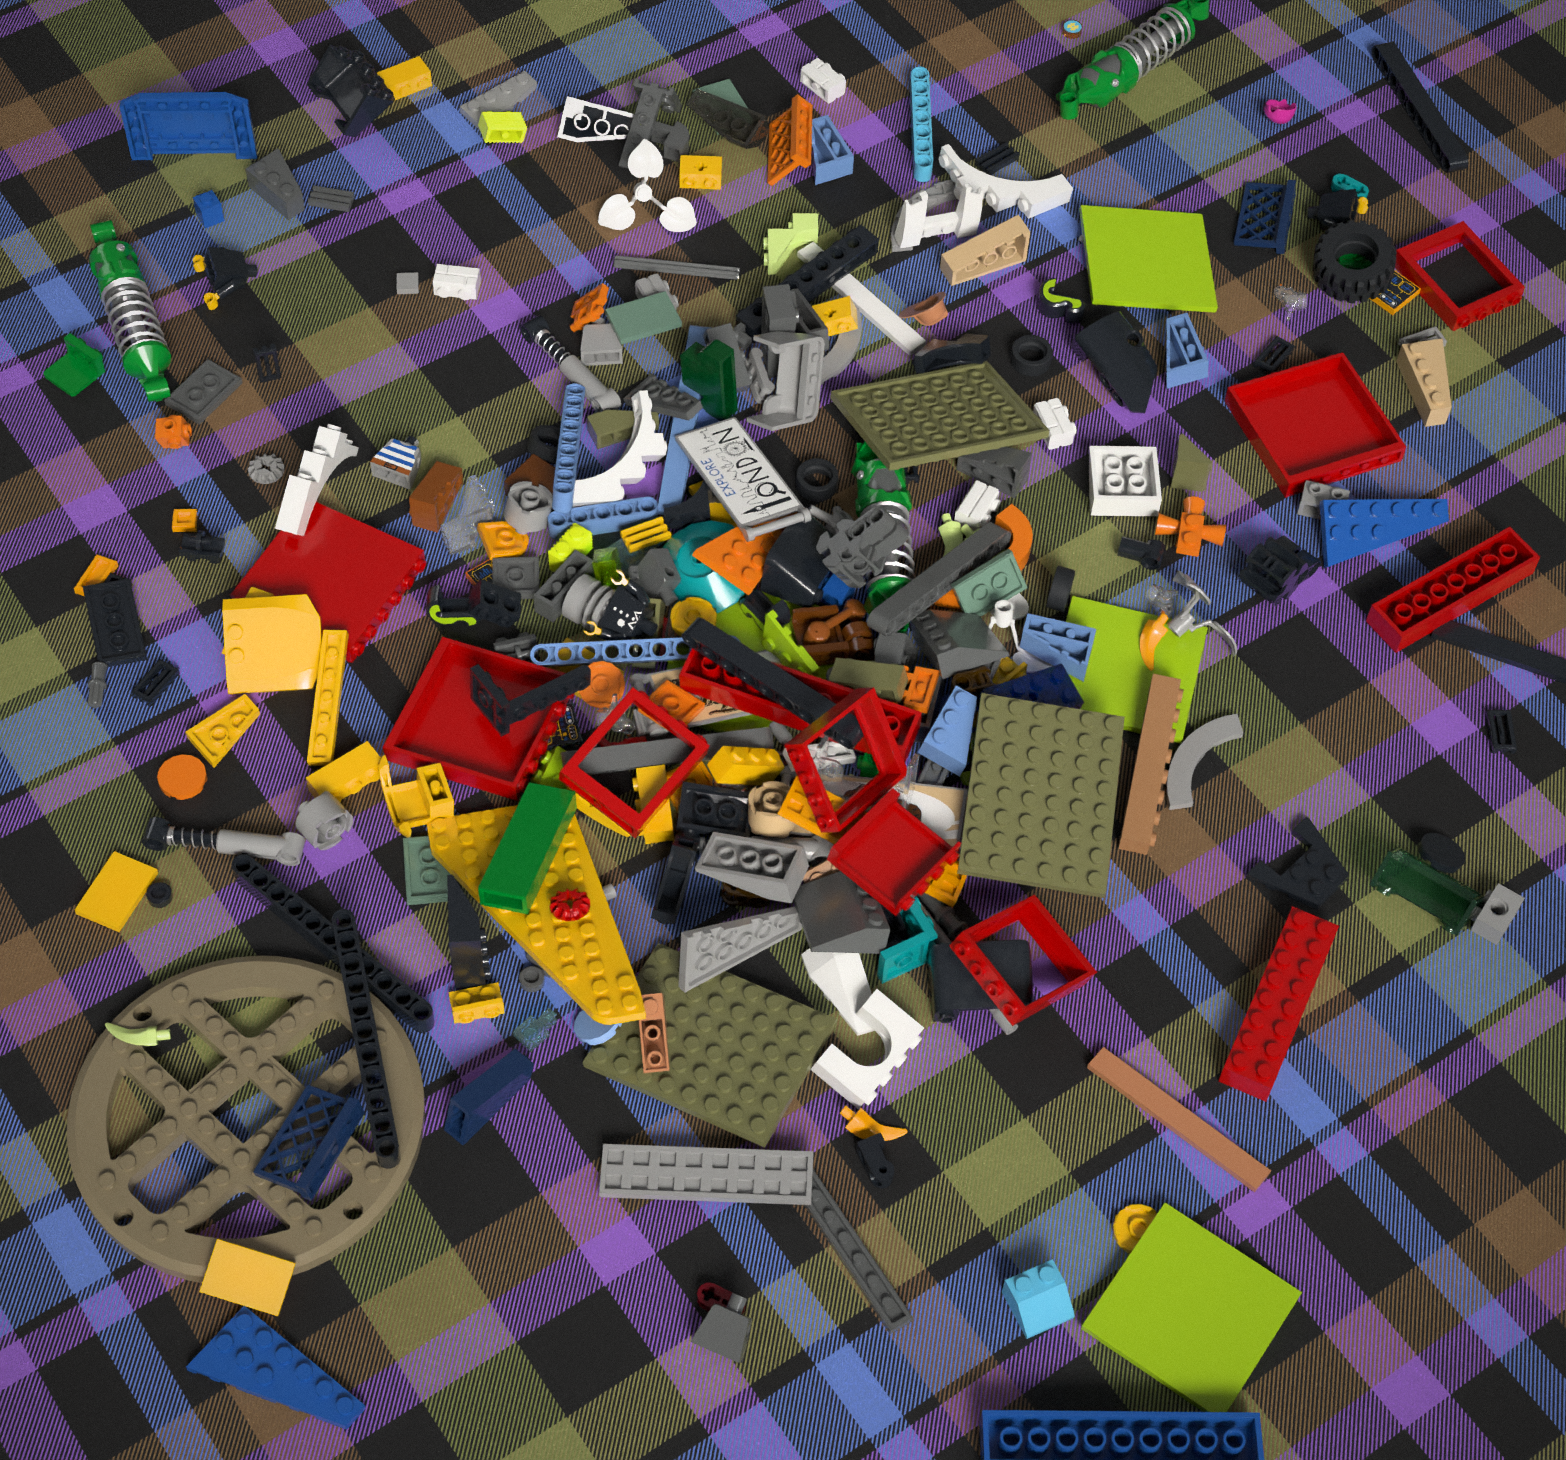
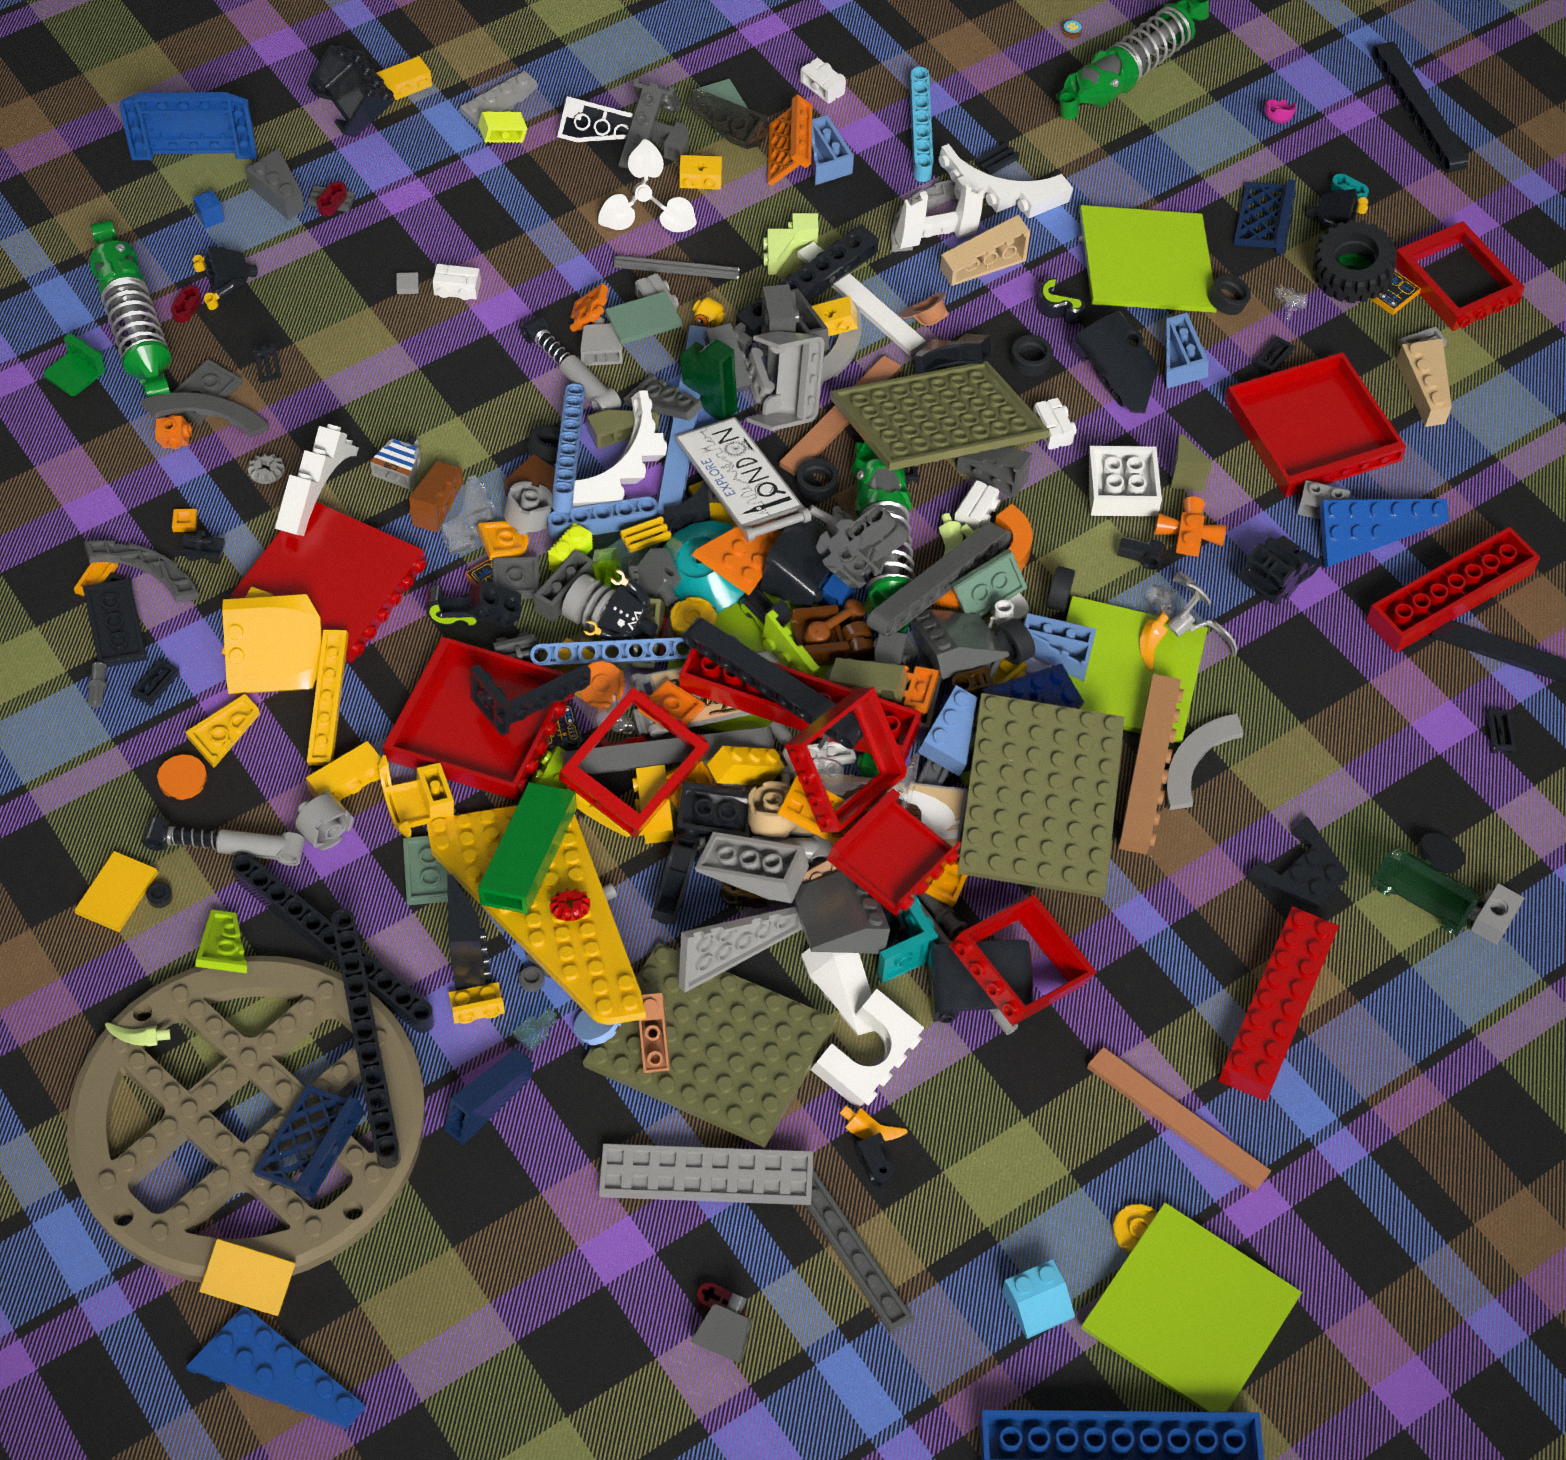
none -> dark grey tile [84,540,199,602]
none -> dark grey tile [141,392,269,437]
none -> dark red beam [171,286,201,323]
none -> lime wing [196,910,247,973]
none -> dark red beam [316,182,347,216]
none -> yellow head [692,297,726,328]
none -> nougat tile [779,356,902,476]
none -> black tyre [994,618,1035,665]
none -> black tyre [1208,274,1251,315]

